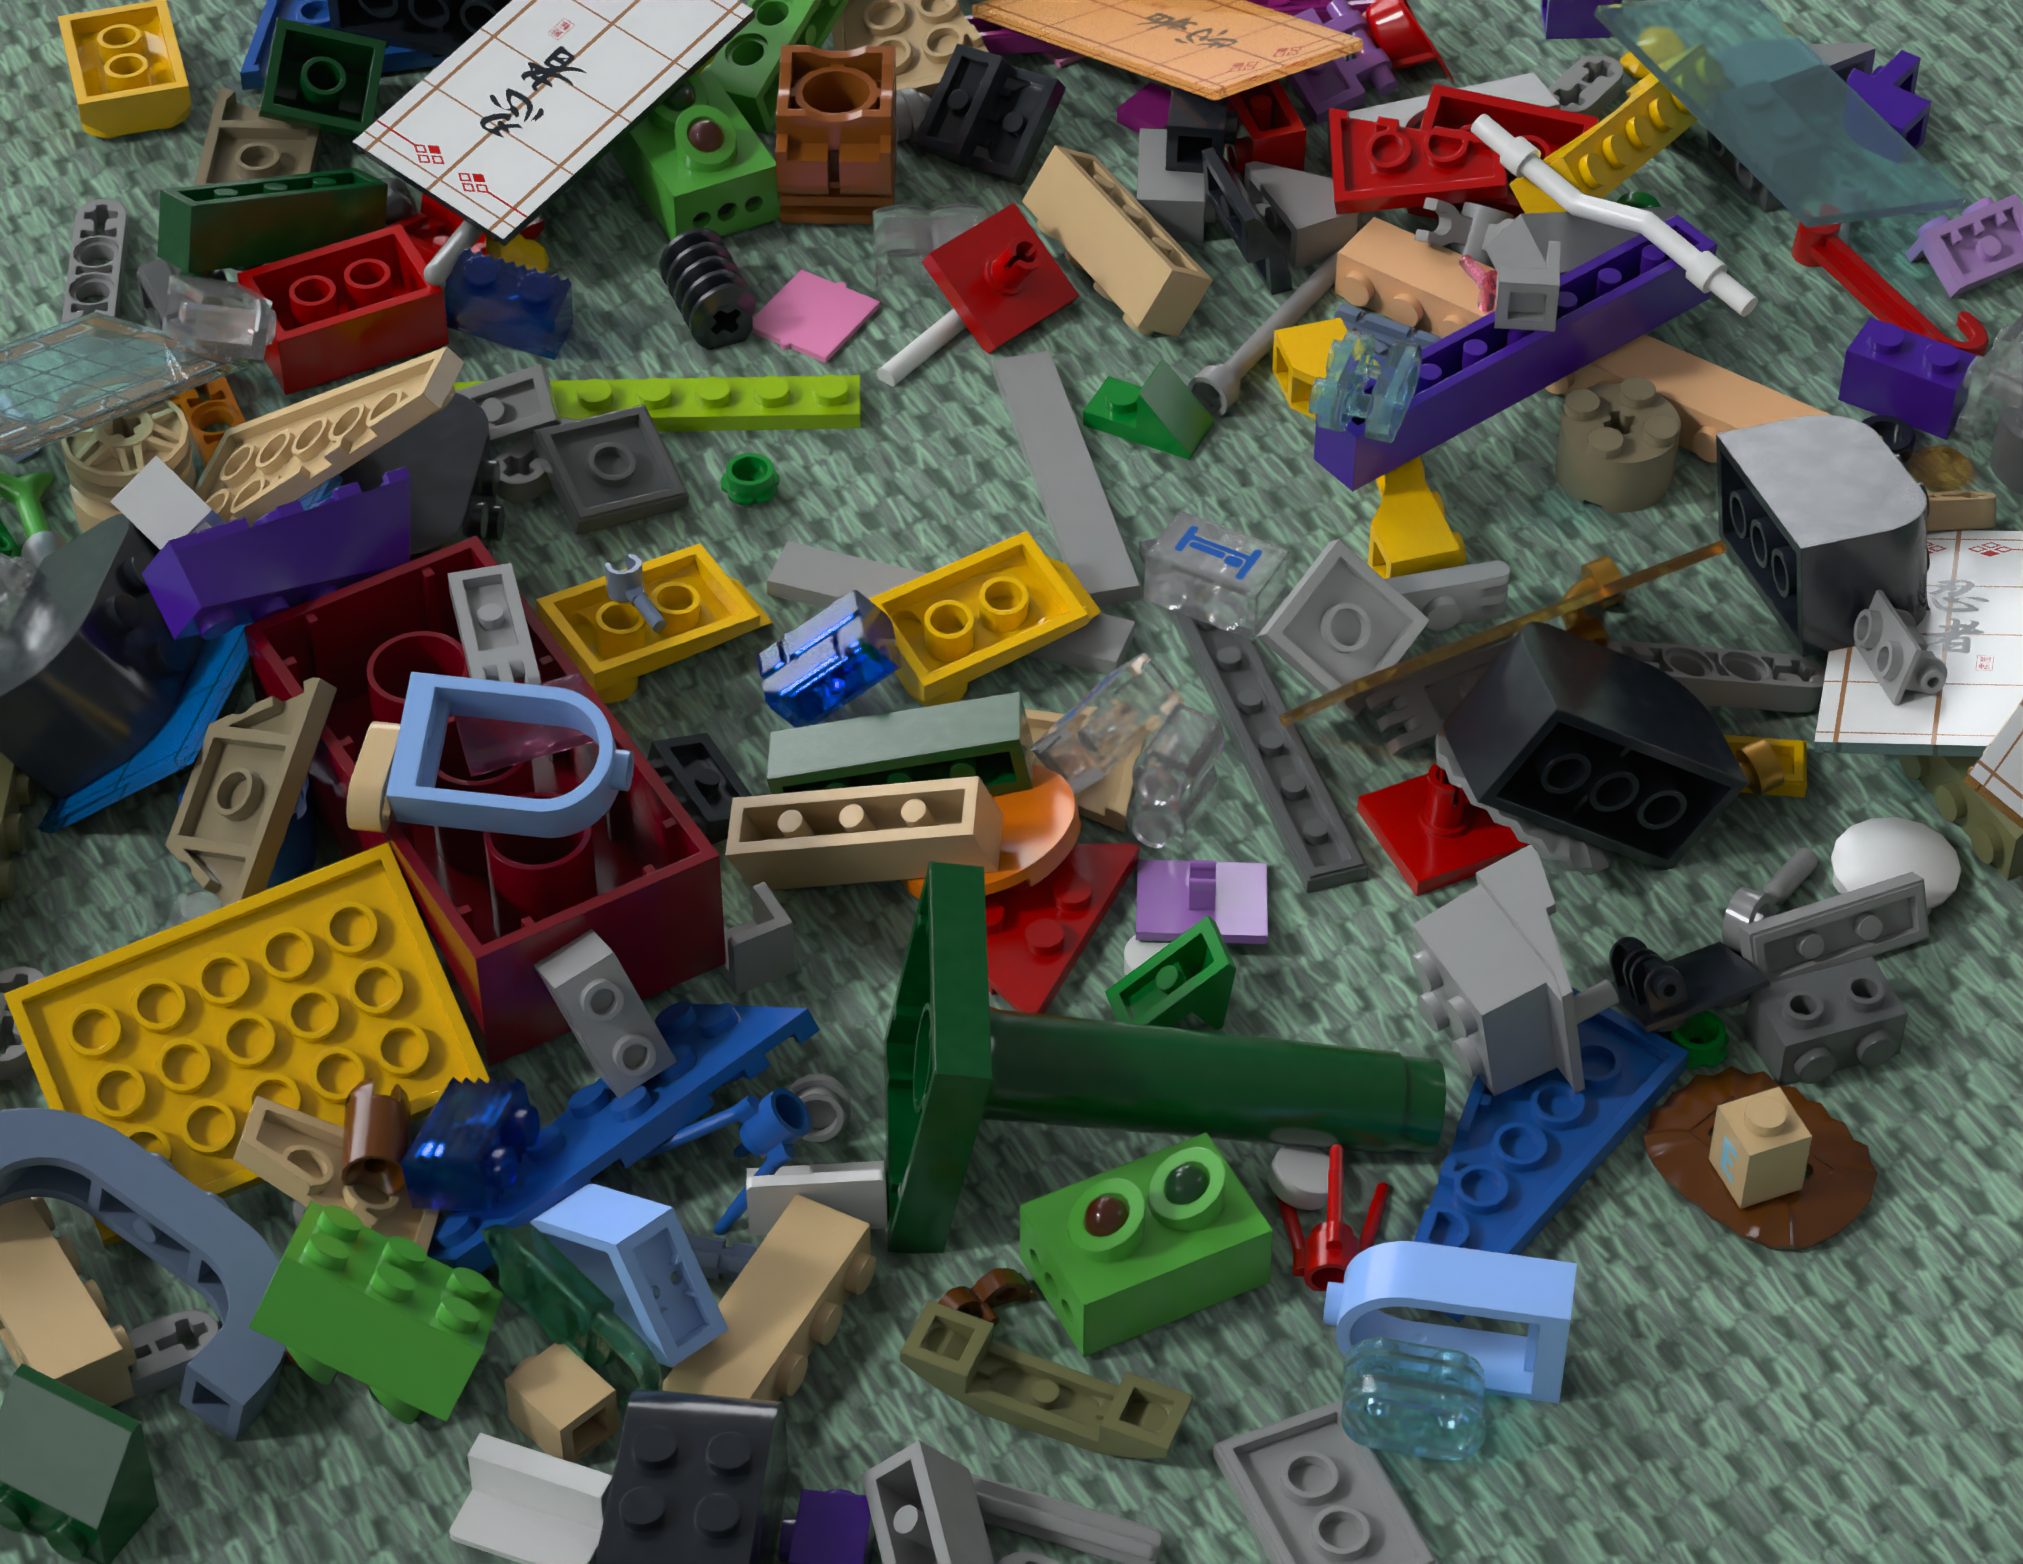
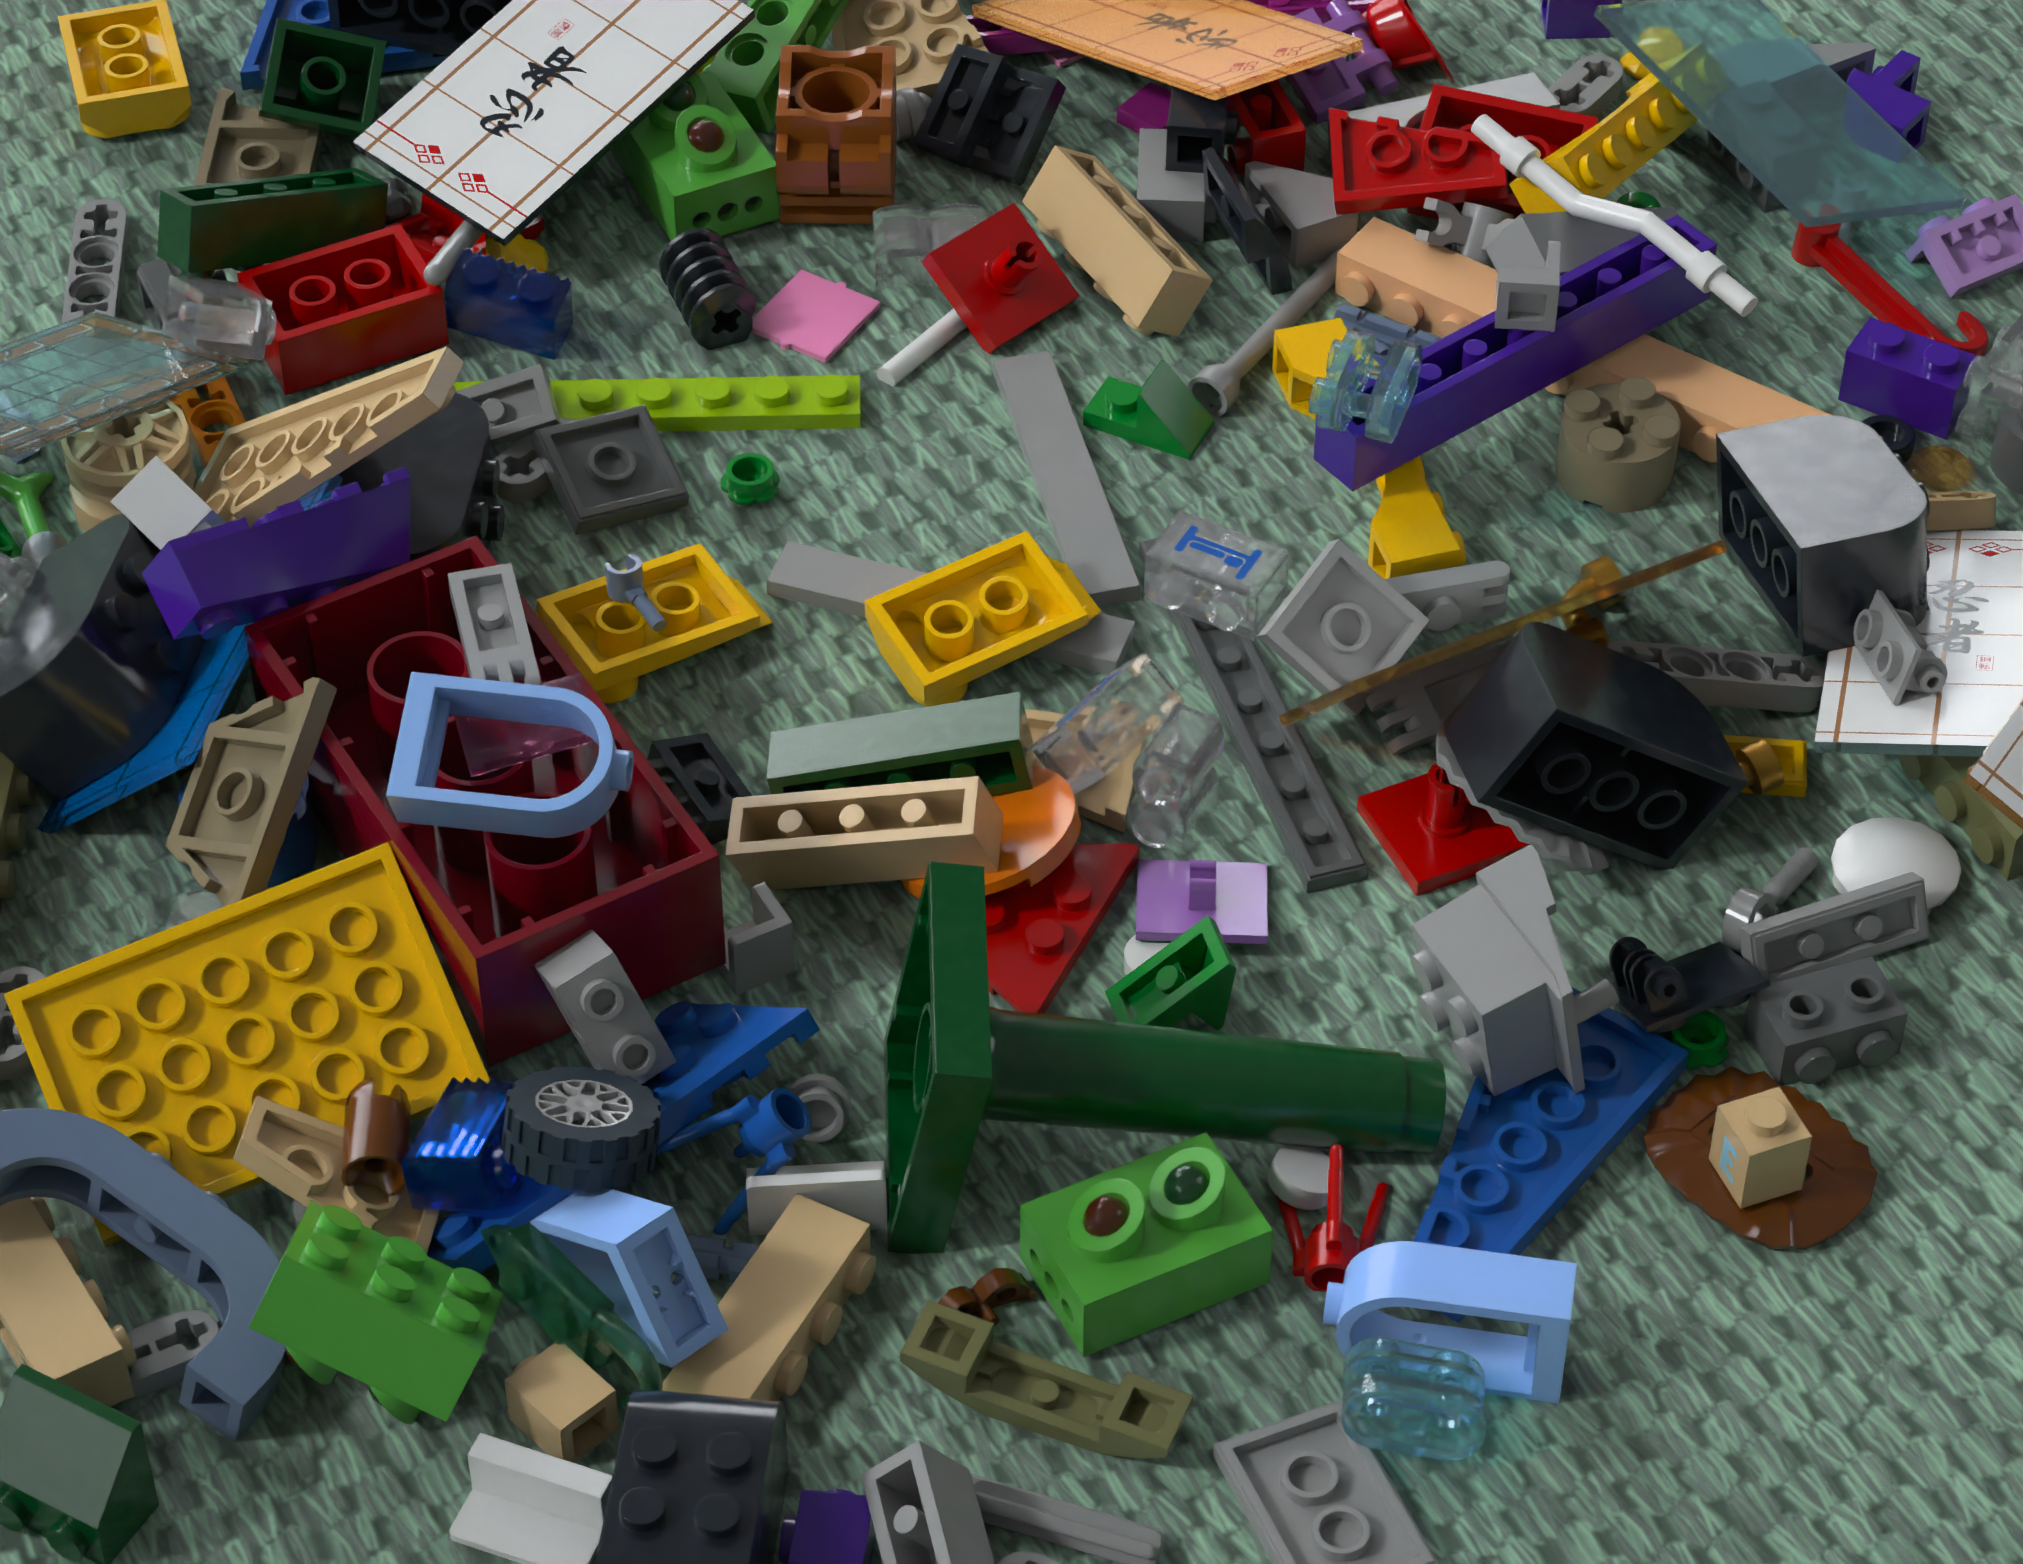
tan beam [346,721,400,833] -> none
clear blue brick [757,590,902,728] -> none
clear pink hand [1459,255,1498,312] -> none
none -> black wheel [502,1066,661,1192]

